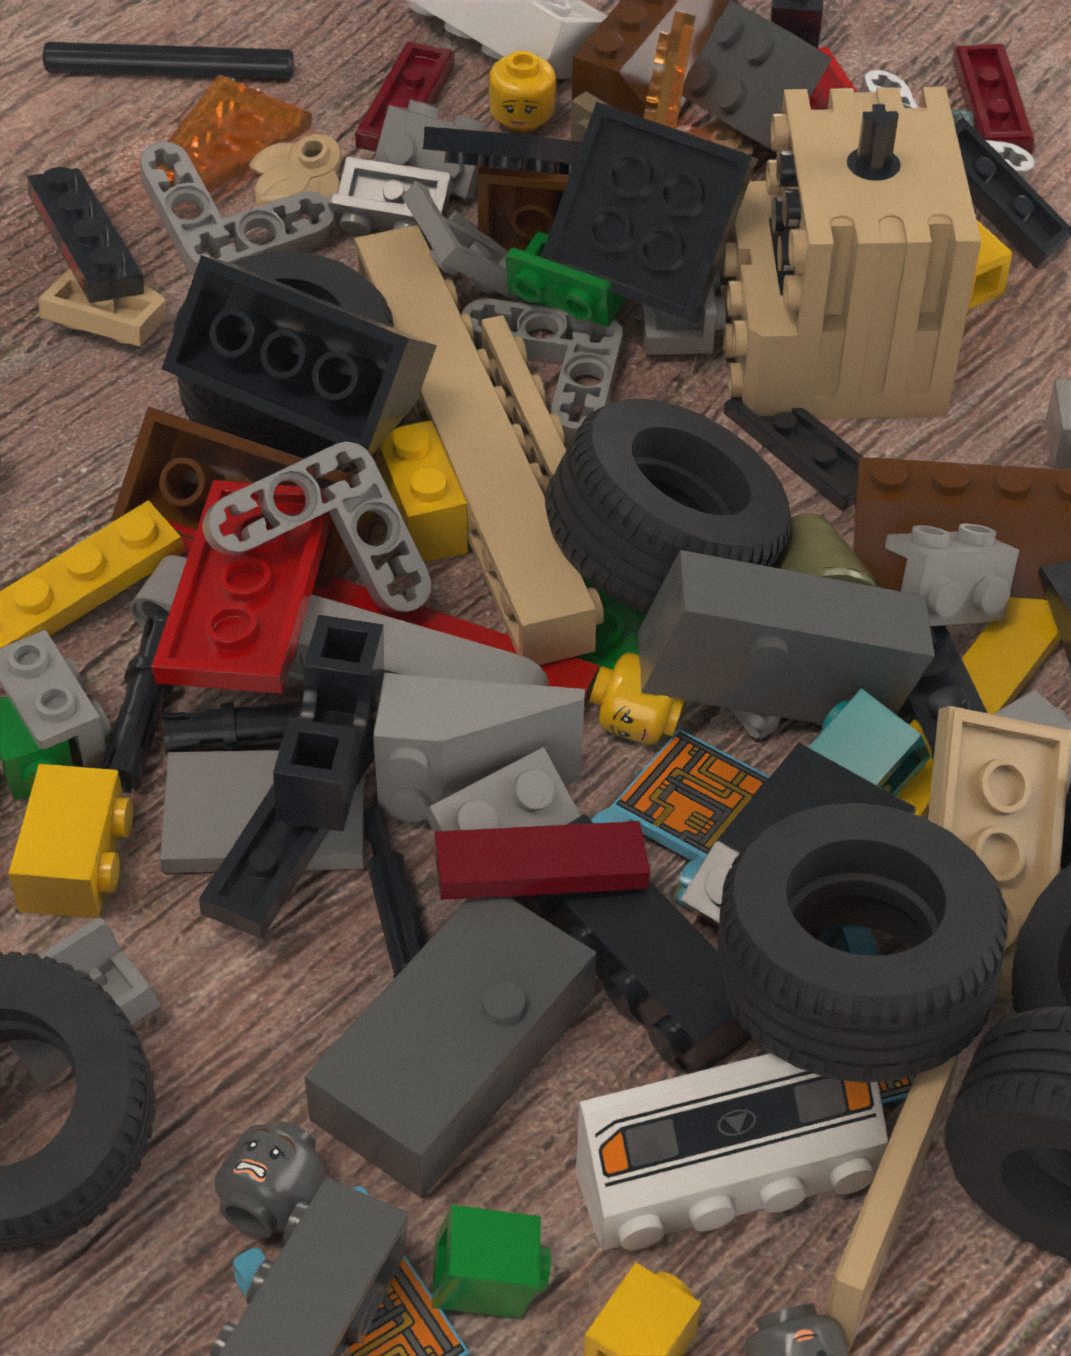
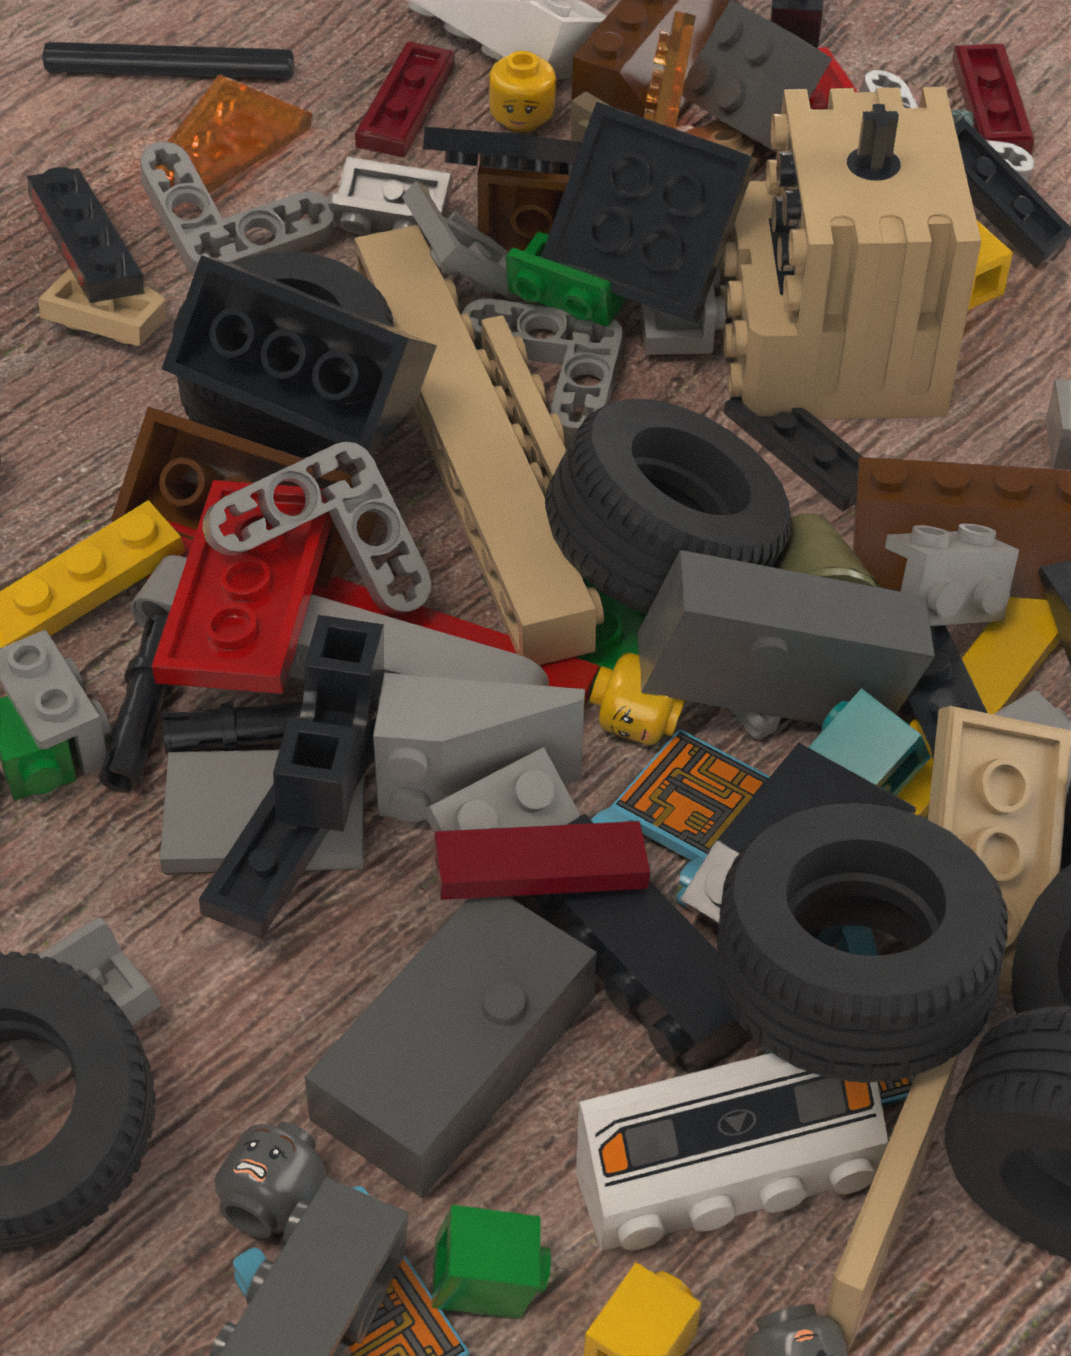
yellow brick [8,764,133,919] -> none
tan plate [249,134,342,220] -> none
black axle [363,807,426,979] -> none
light grey bracket [374,99,487,199] -> none
yellow brick [376,420,468,563] -> none

